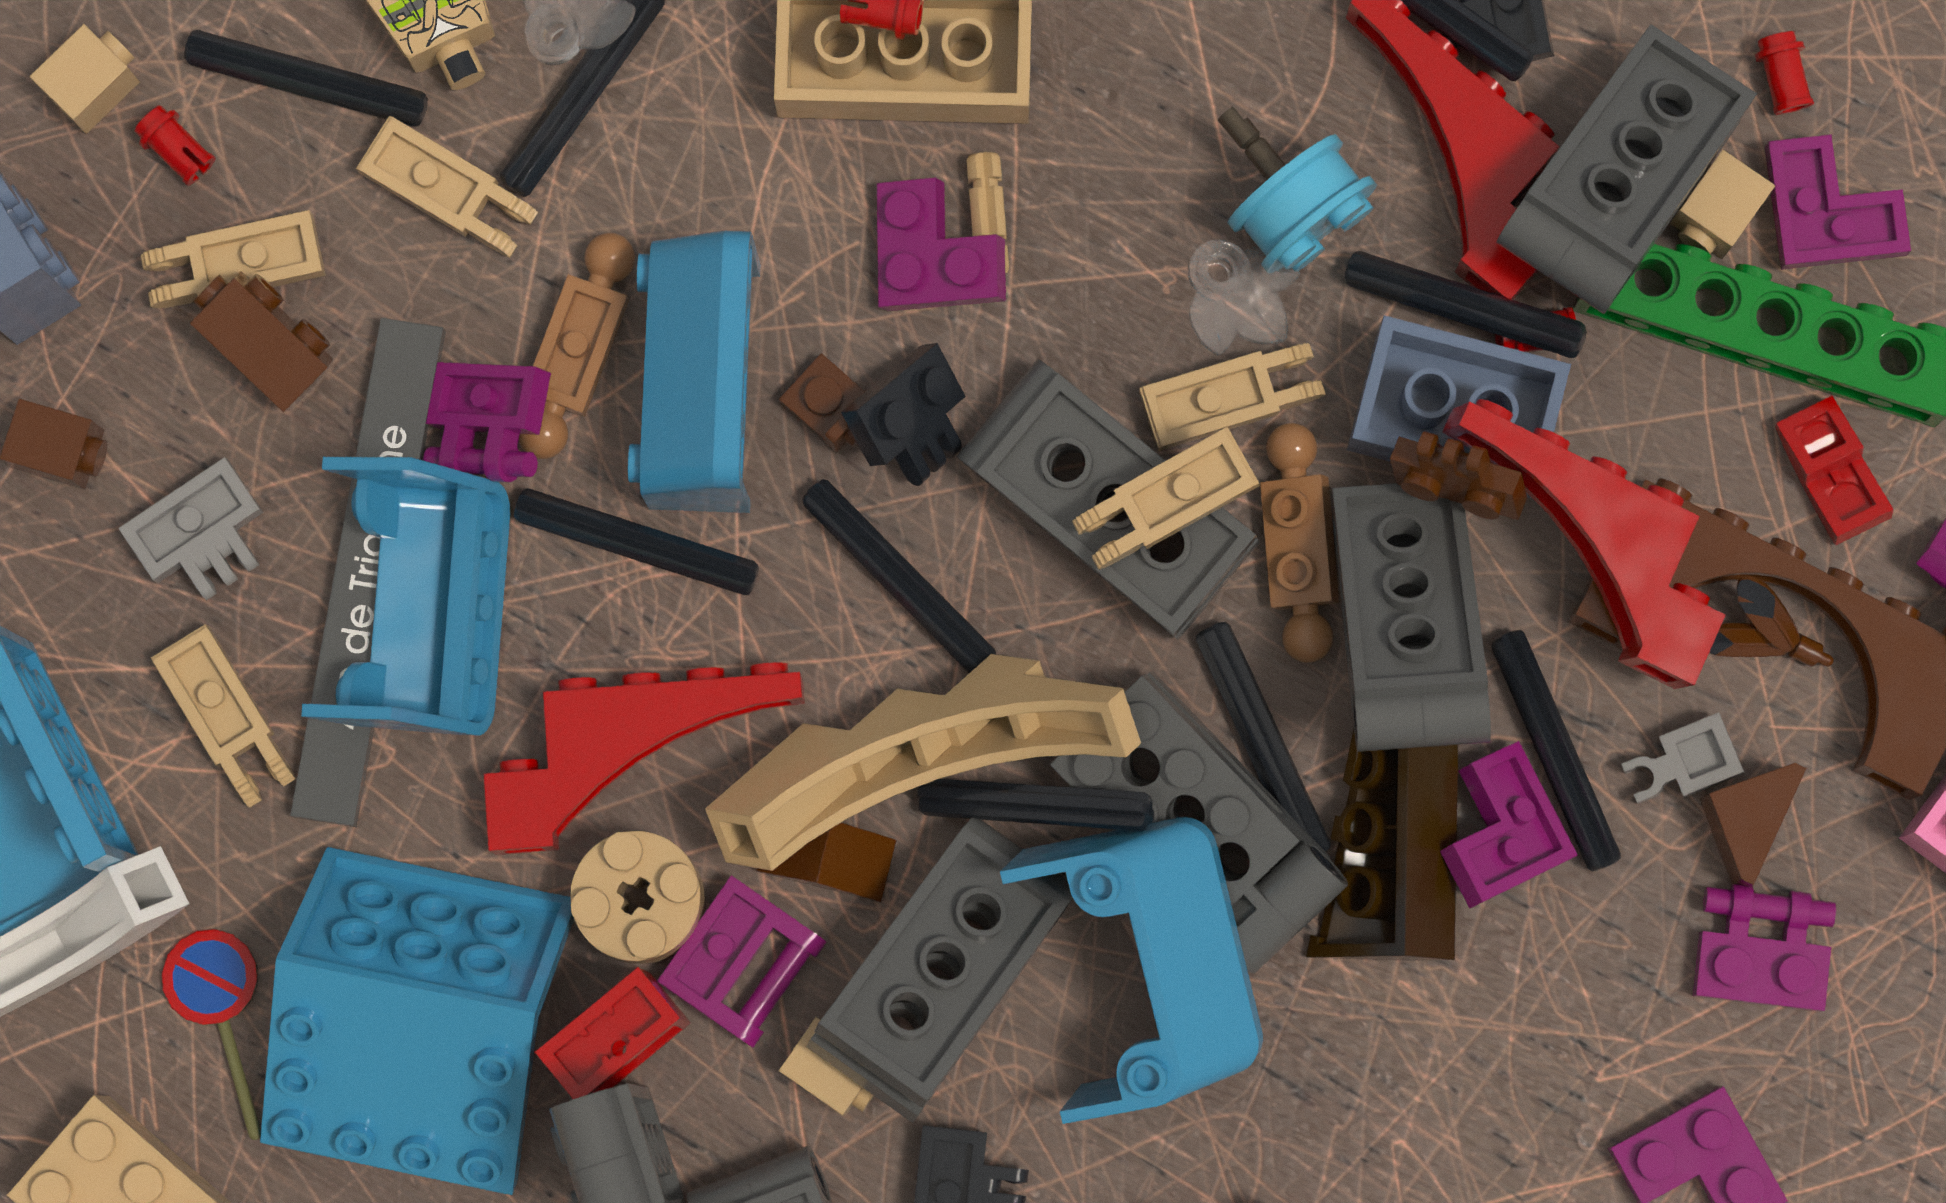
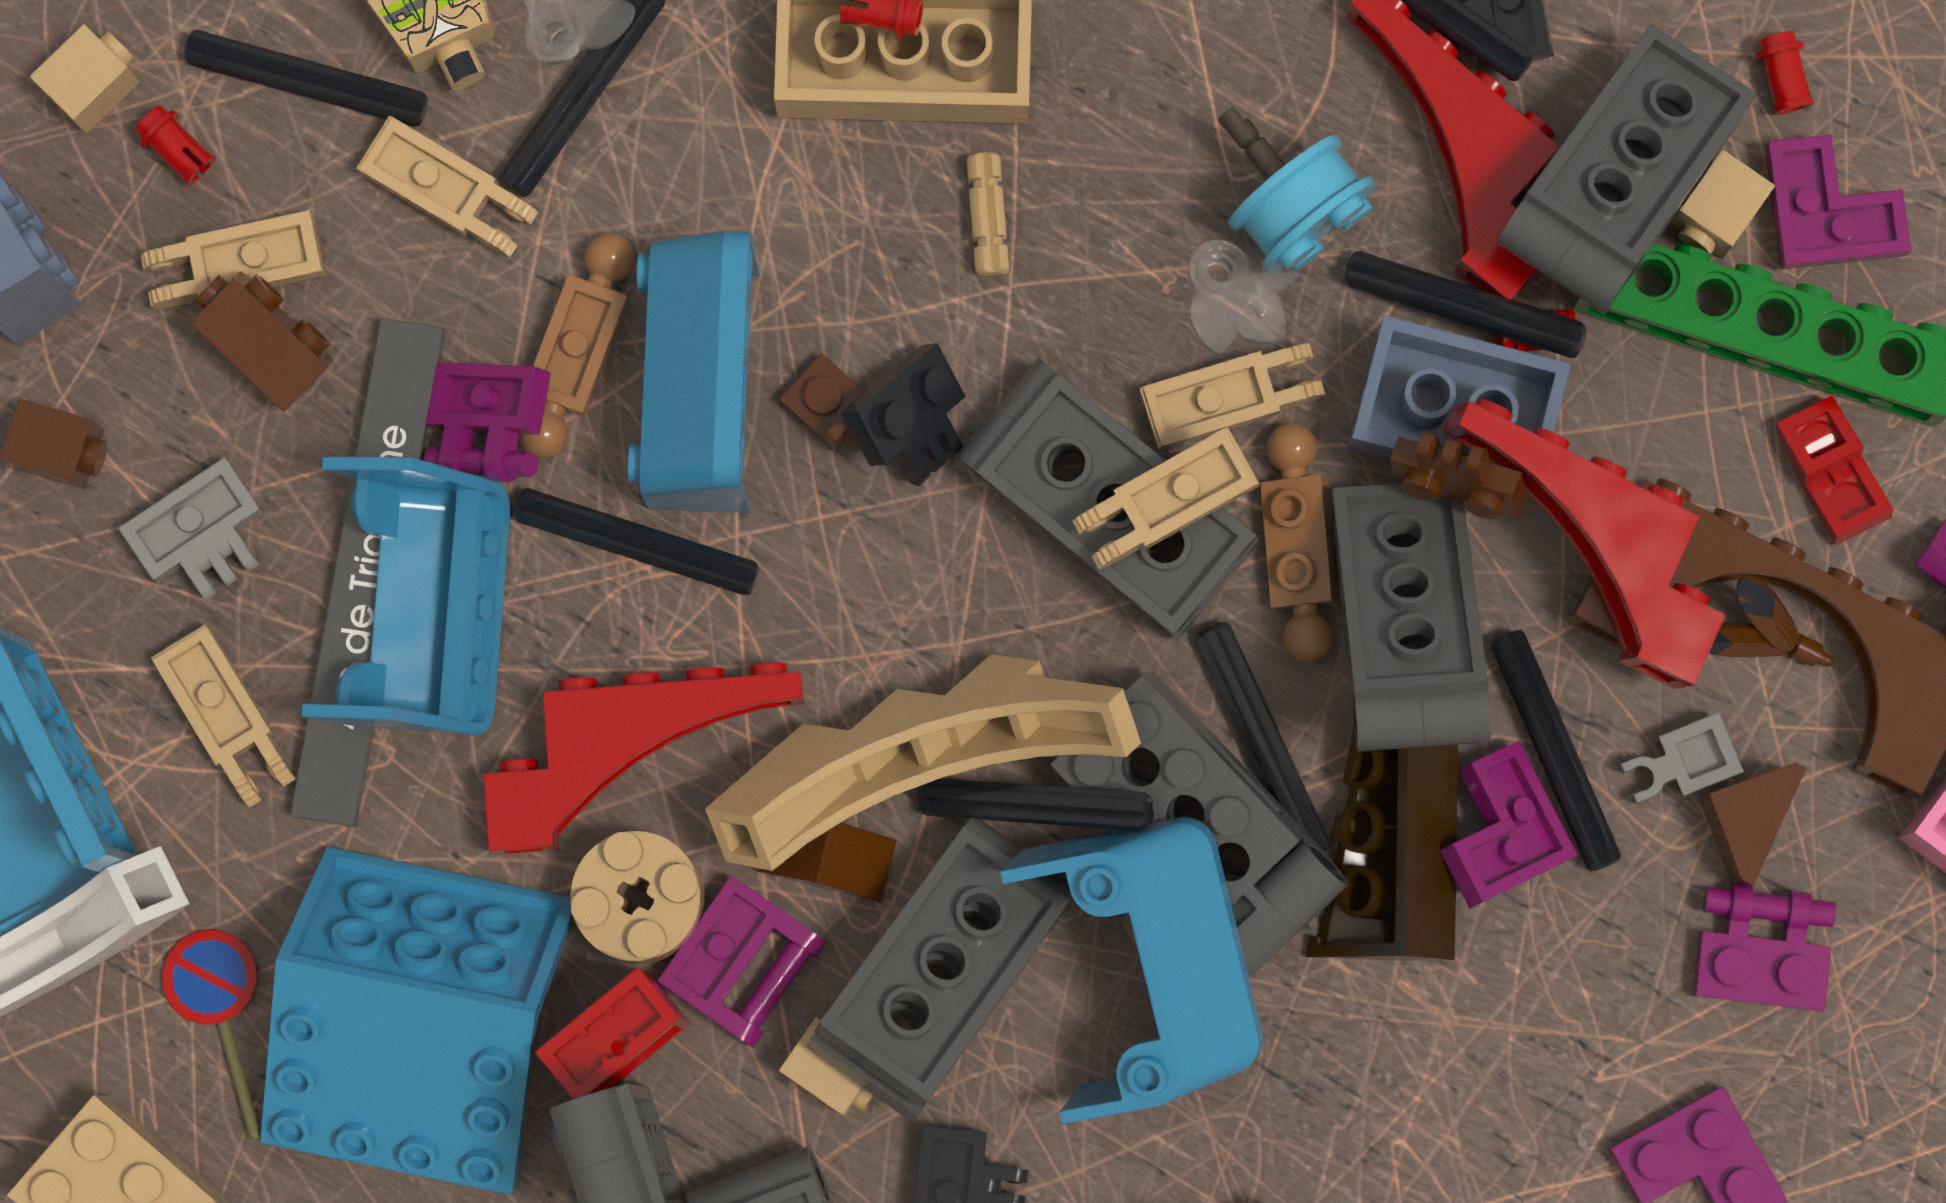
black axle [802,479,996,673] -> none
magenta plate [877,177,1006,311] -> none

